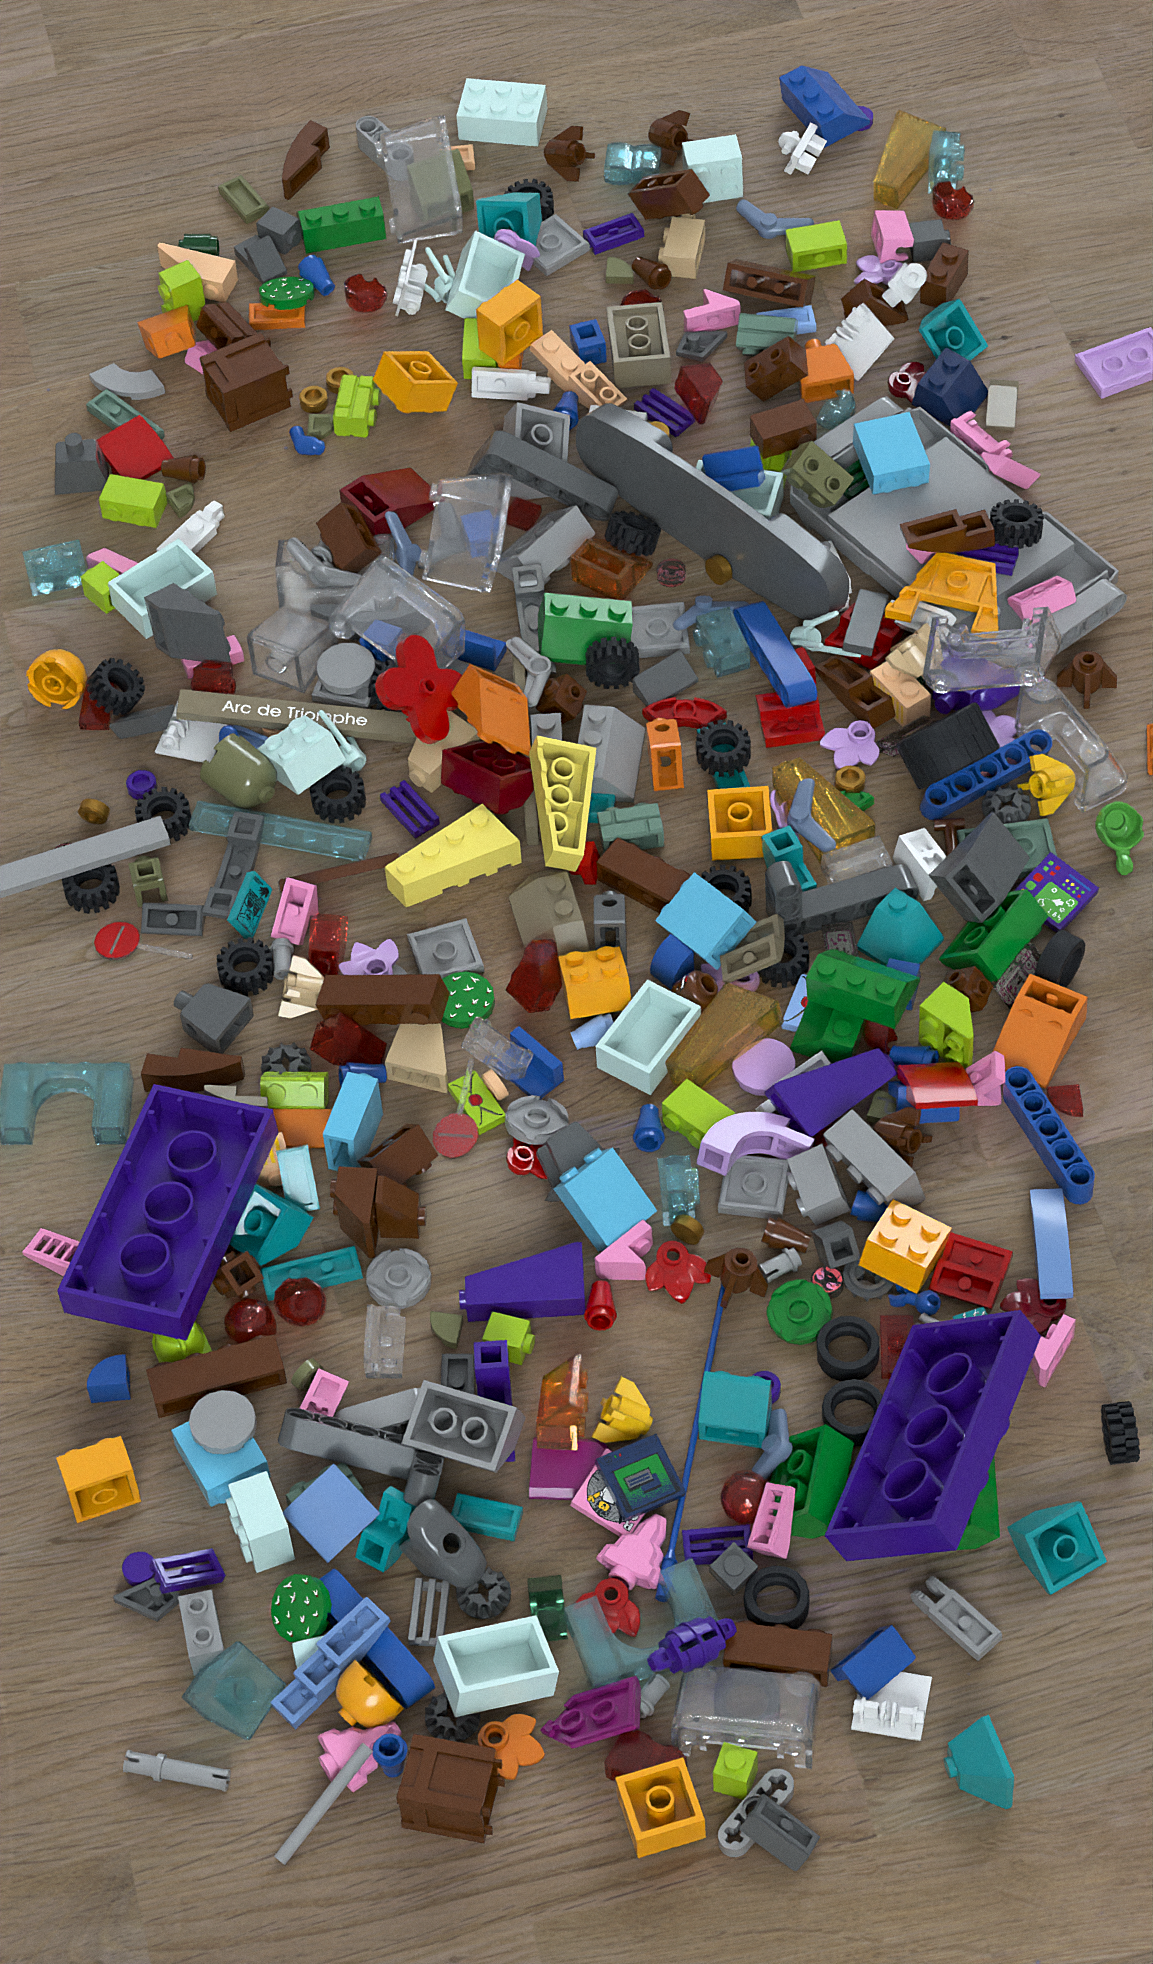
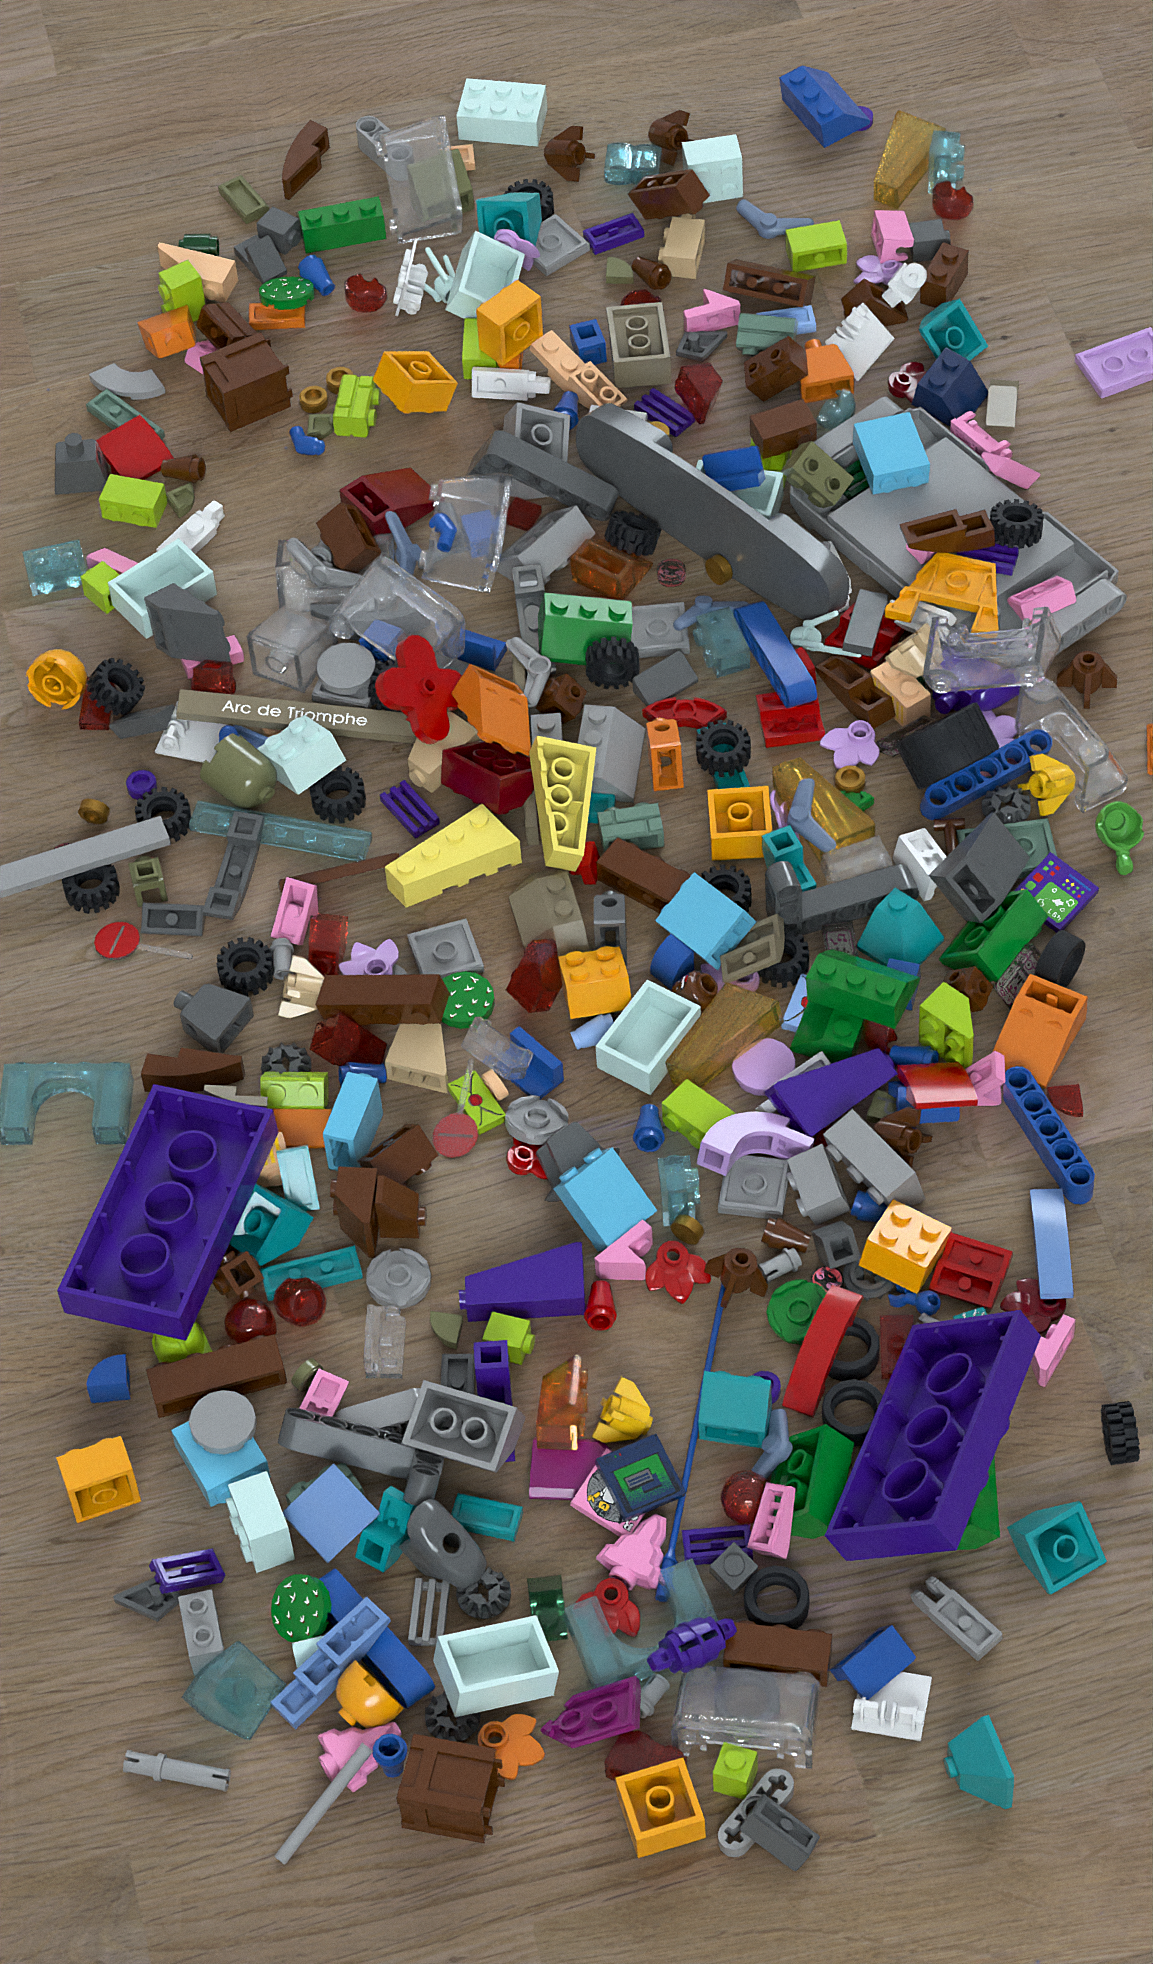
bright pink slope [23,1228,80,1276] -> none
dark purple tile [122,1552,156,1587] -> none
teal tile [227,871,273,939] -> none
light aqua plant [319,710,366,774] -> none
white hips [778,123,827,175] -> none
none -> blue arm [429,513,457,552]
none -> red slope [782,1285,863,1418]

